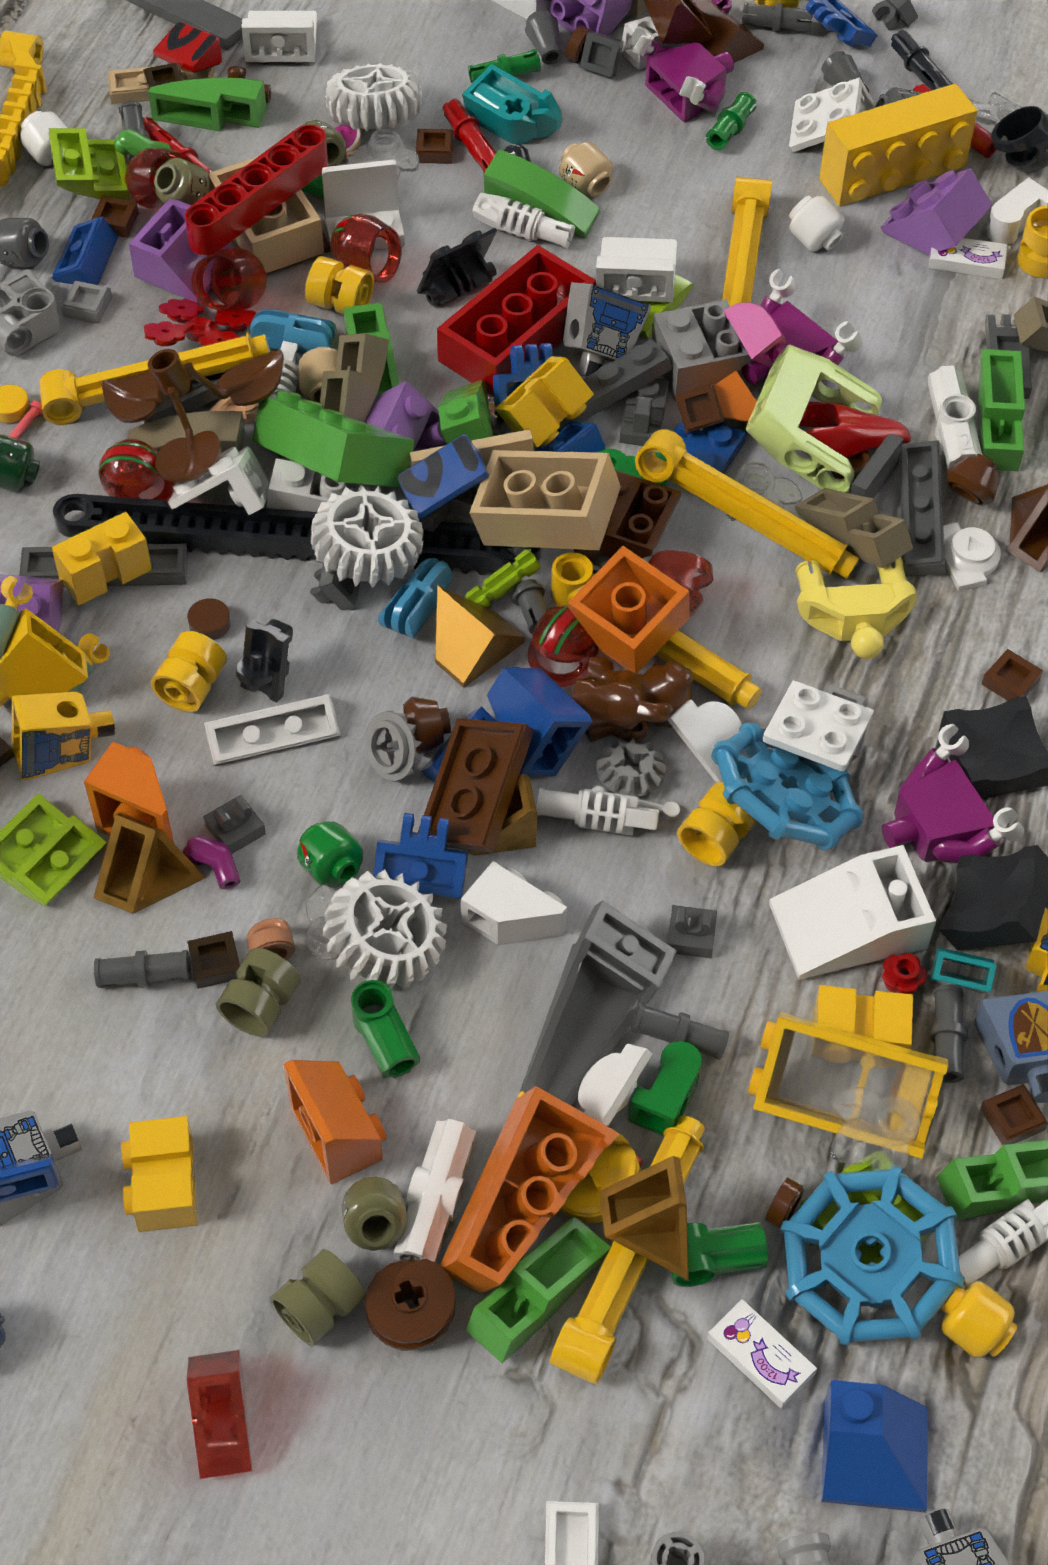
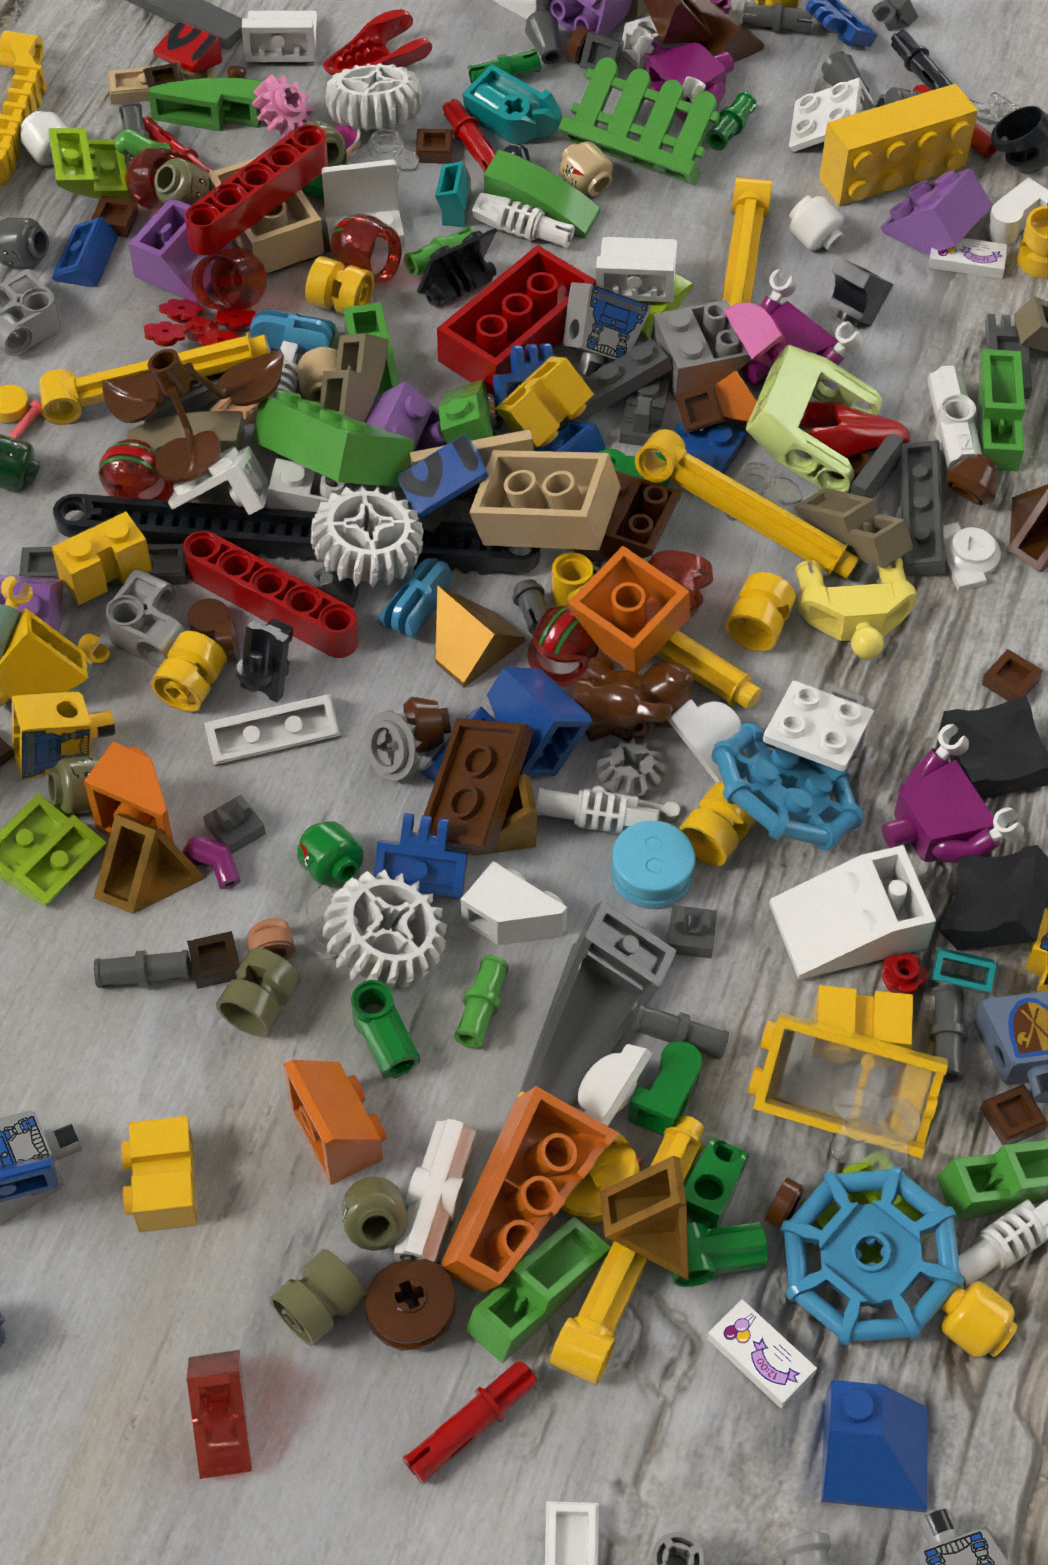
light grey tile [61,281,112,324] -> none
lime axle [465,550,541,608] -> none
none -> olive head [48,755,100,815]
none -> light grey piece [106,569,186,668]
none -> red beam [183,531,358,658]
none -> reddish brown tile [215,620,240,663]
none -> bright pink gear [252,74,314,139]
none -> red animal [323,9,432,76]
none -> red axle [402,1361,537,1484]
none -> bright green pin [404,226,475,277]
none -> teal piece [435,161,471,227]
none -> bright green pin [454,955,509,1048]
none -> bright green fence [558,57,720,186]
none -> medium azure head [611,821,695,909]
none -> green leg [684,1137,750,1229]
none -> yellow wheel [725,572,796,652]
none -> black arch [828,257,894,327]

